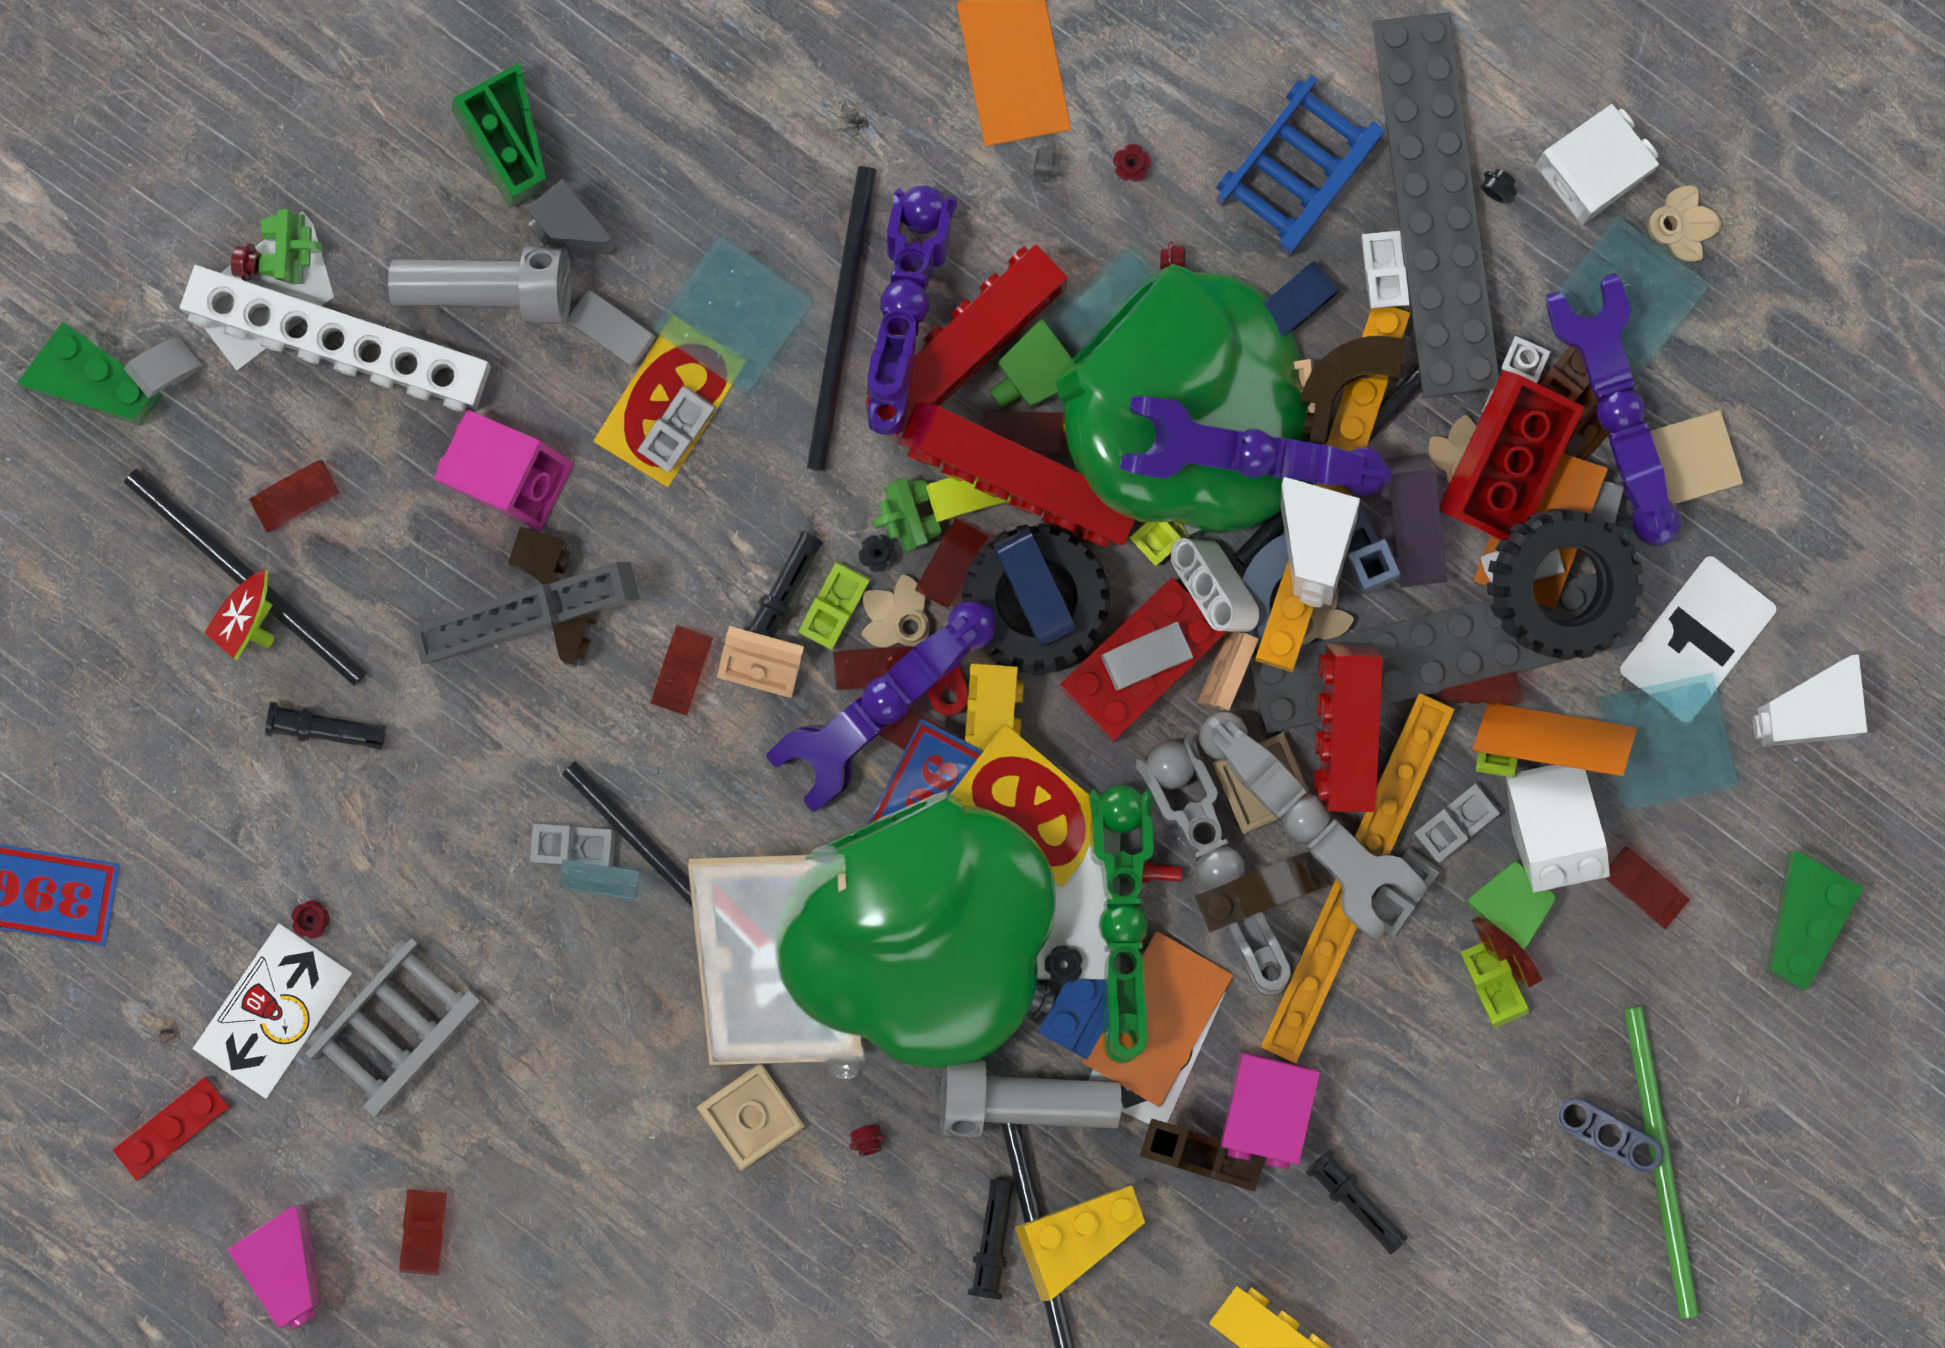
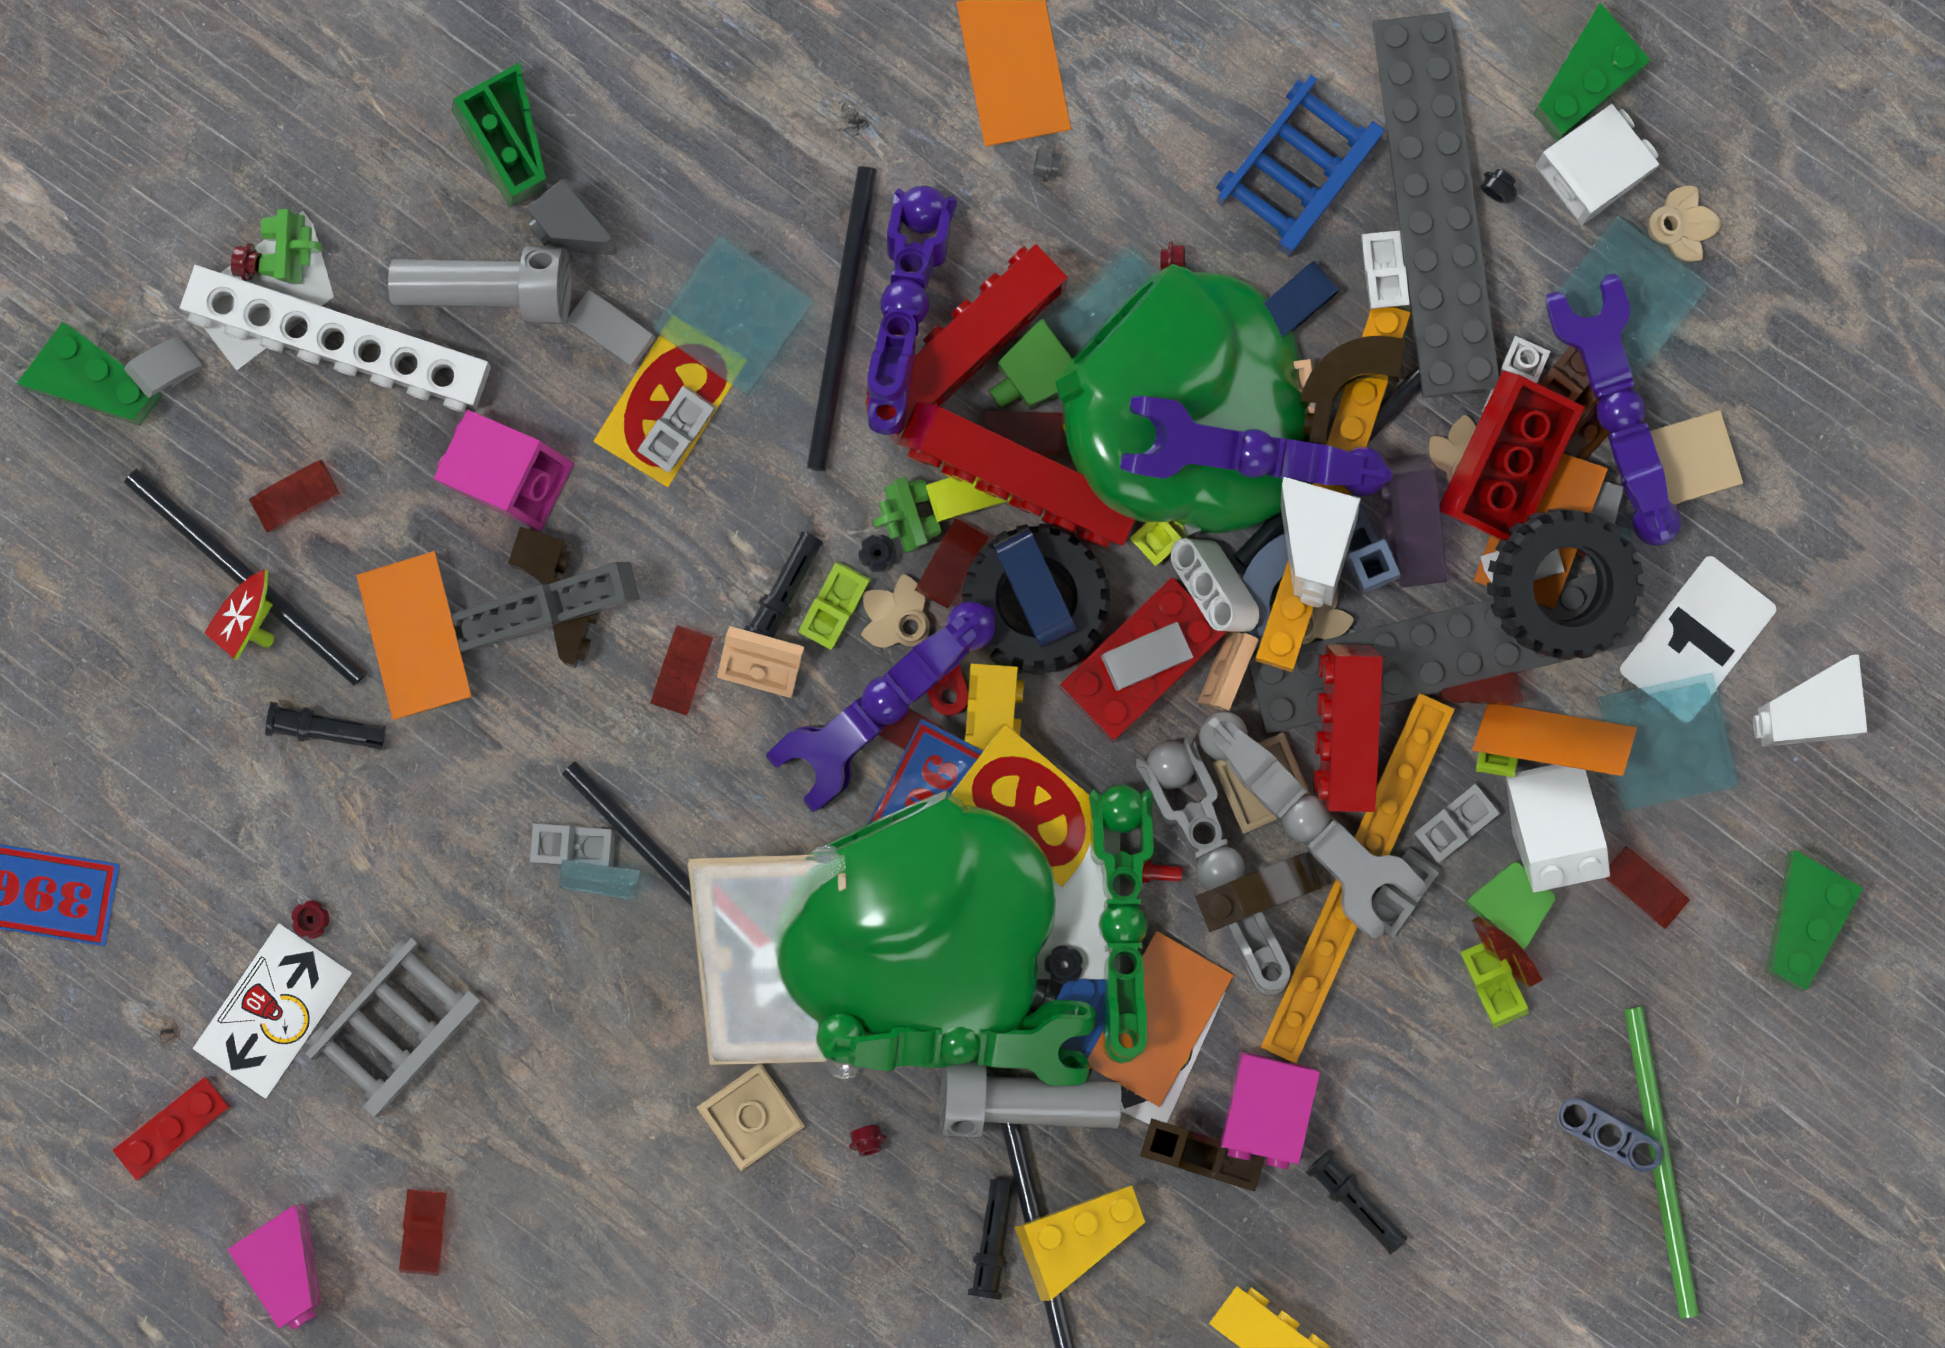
clear red slope [833,646,915,691] -> none
dark red plate [1113,144,1151,182] -> none
none -> orange sticker [356,551,472,720]
none -> green piece [816,1000,1096,1086]
none -> green wedge [1533,2,1650,142]

